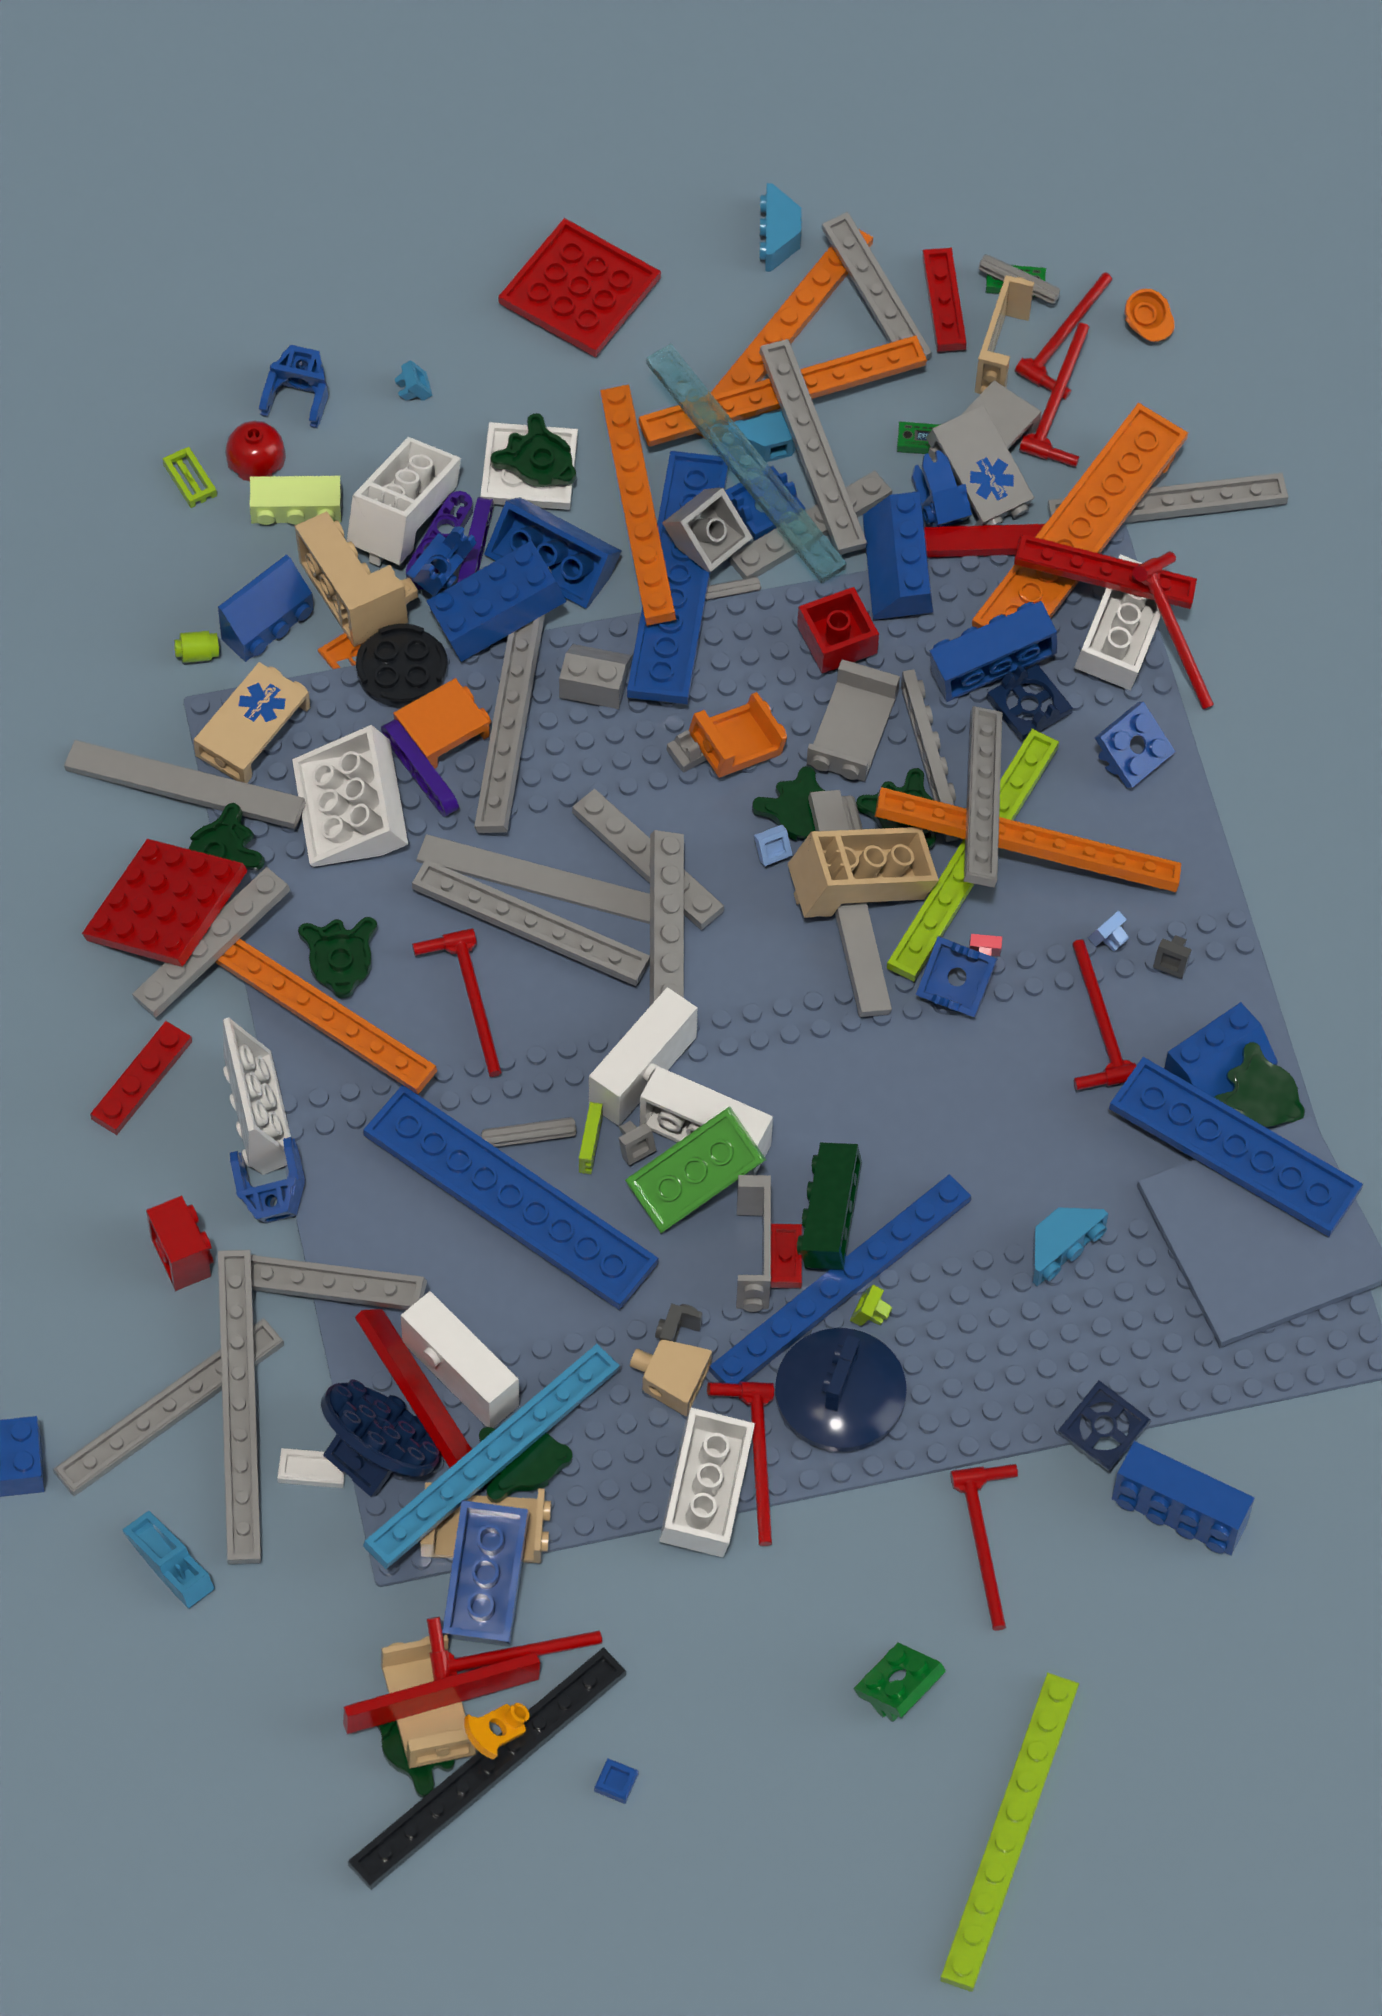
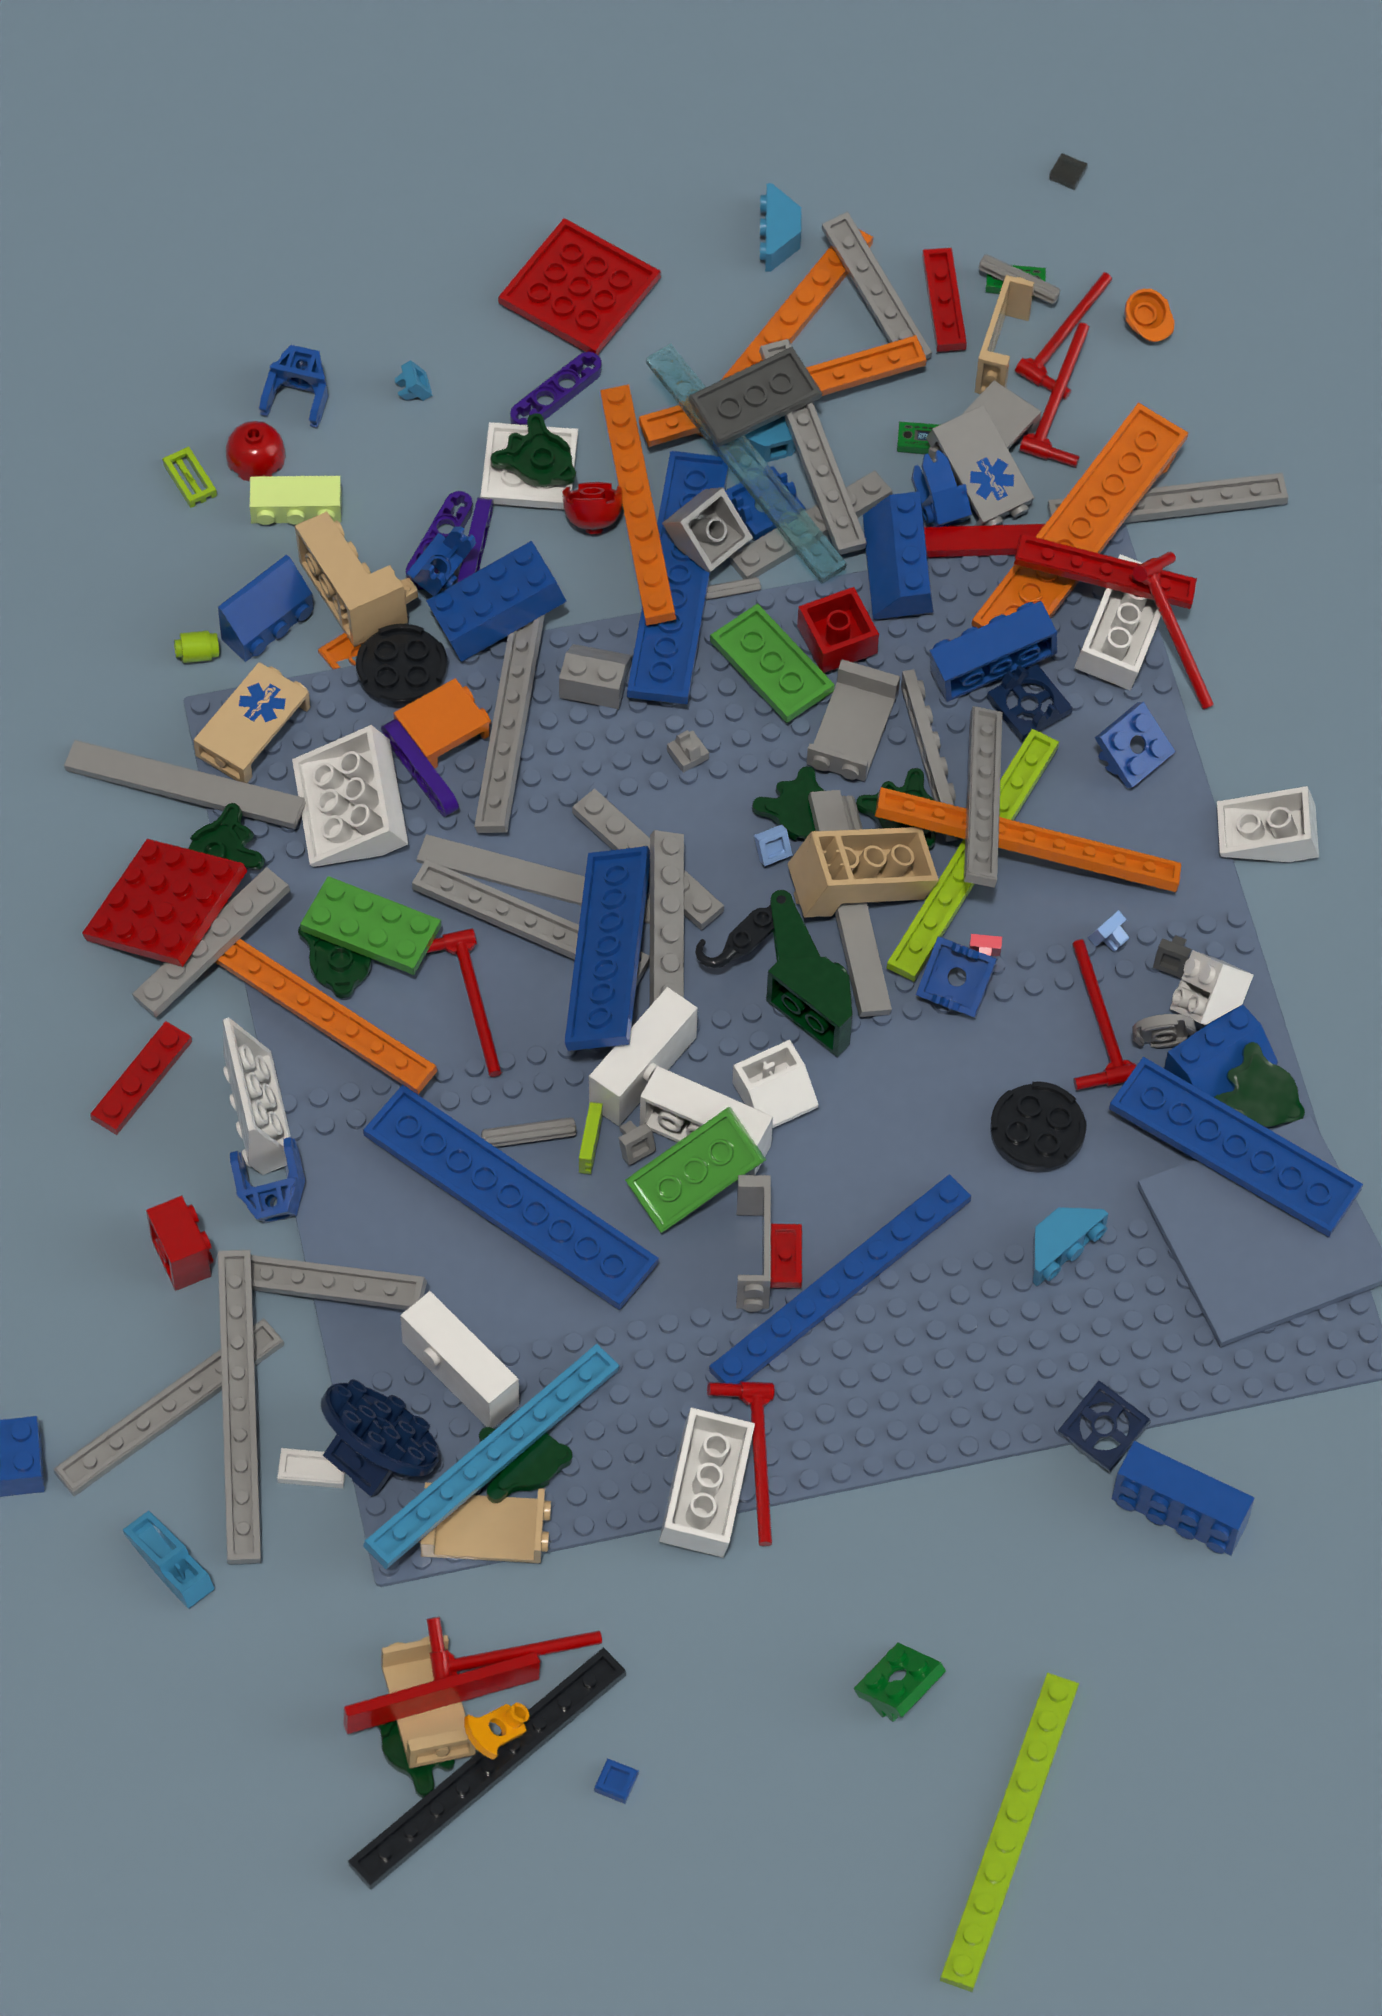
white hinge [347,437,461,566] -> none
red tile [355,1309,472,1468] -> none
blue brick [442,1500,529,1647] -> none
blue slope [484,497,622,609] -> none
tan torso [630,1340,712,1416] -> none
dark grey bracket [655,1303,702,1342] -> none
orange panel [689,692,787,778] -> none
dark blue bracket [775,1328,906,1452] -> none
dark green brick [797,1142,862,1270] -> none
lime tile [850,1284,892,1327] -> none
red bar [950,1464,1018,1631] -> none
none -> bright green plate [300,876,441,975]
none -> dark purple beam [510,352,602,425]
none -> red cylinder [562,482,622,534]
none -> blue plate [564,846,650,1051]
none -> dark grey tile [688,347,822,447]
none -> dark green slope [695,890,852,1057]
none -> bright green plate [710,603,835,723]
none -> white slope [732,1040,819,1129]
none -> black tile [990,1082,1087,1172]
none -> clear smoke tile [1049,153,1088,190]
none -> light grey tile [1132,1014,1196,1048]
none -> white slope [1170,950,1254,1025]
none -> white slope [1217,786,1319,862]

